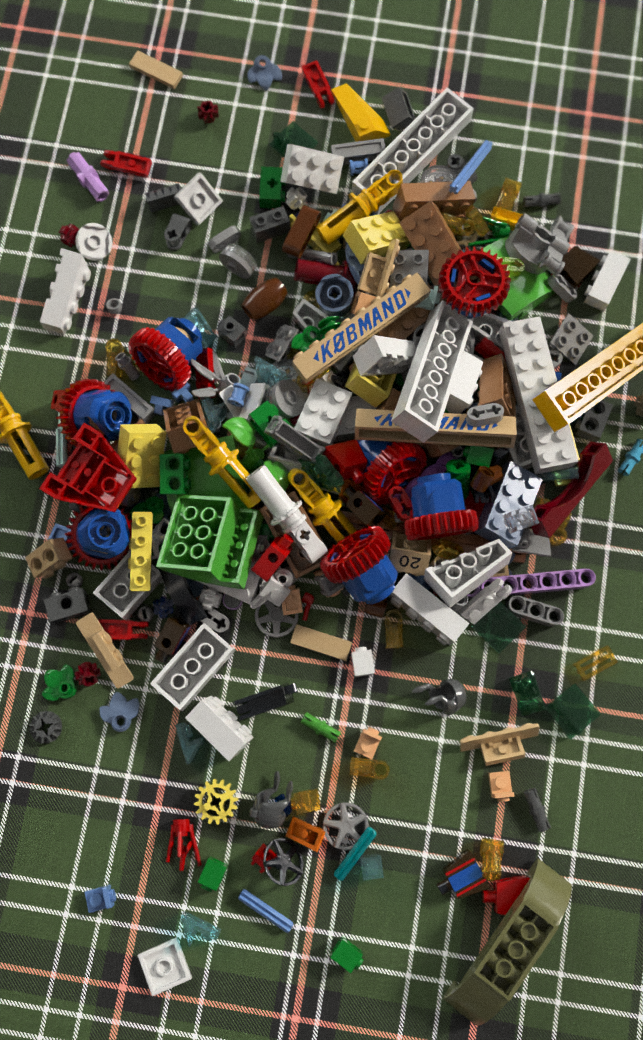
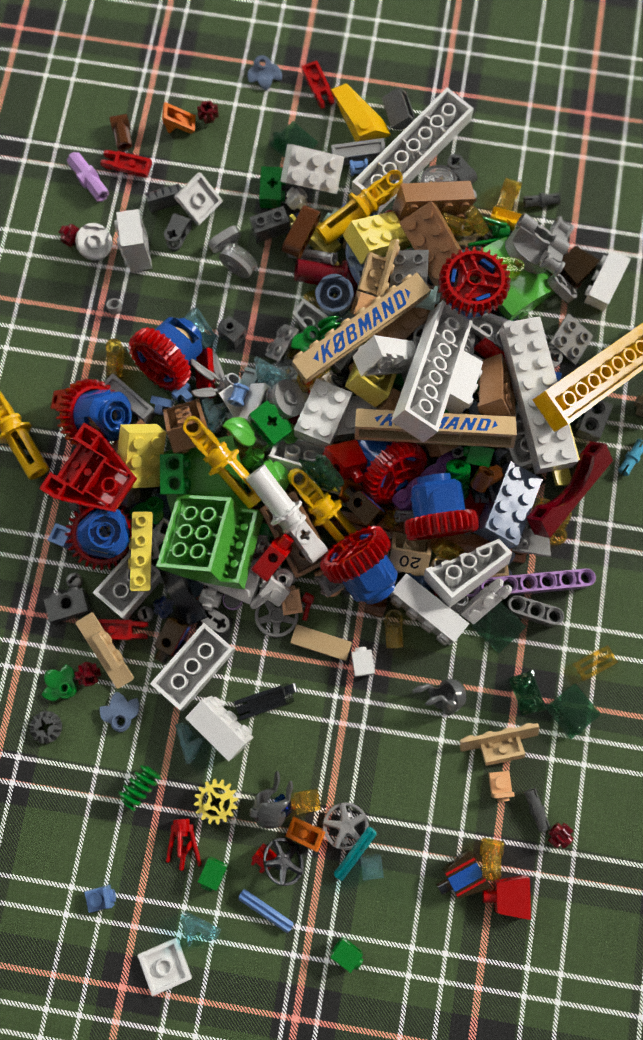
tan brick [25,538,72,579] -> none
white wedge [40,248,91,335] -> none
light aqua axle [56,412,68,468] -> none
light grey pin [115,352,140,381] -> none
tan tile [129,50,183,89] -> none
reddish brown piece [241,277,288,321] -> none
light grey container [264,415,326,465] -> none
bright green pin [300,712,341,743] -> none
clear yellow piece [350,757,390,780] -> none
light nougat bracket [354,727,382,759] -> none
red beam [388,486,414,522] -> none
olive slope [442,858,572,1026] -> none
medium blue axle [449,140,493,194] -> none
light grey beam [466,403,504,427] -> none
clear brick [503,505,539,534] -> none
clear light blue pin [538,466,579,482] -> none
none -> reddish brown piece [109,113,133,151]
none -> white brick [114,209,153,272]
none -> green piece [118,765,162,811]
none -> orange slope [162,102,196,134]
none -> dark red gear [548,822,574,849]

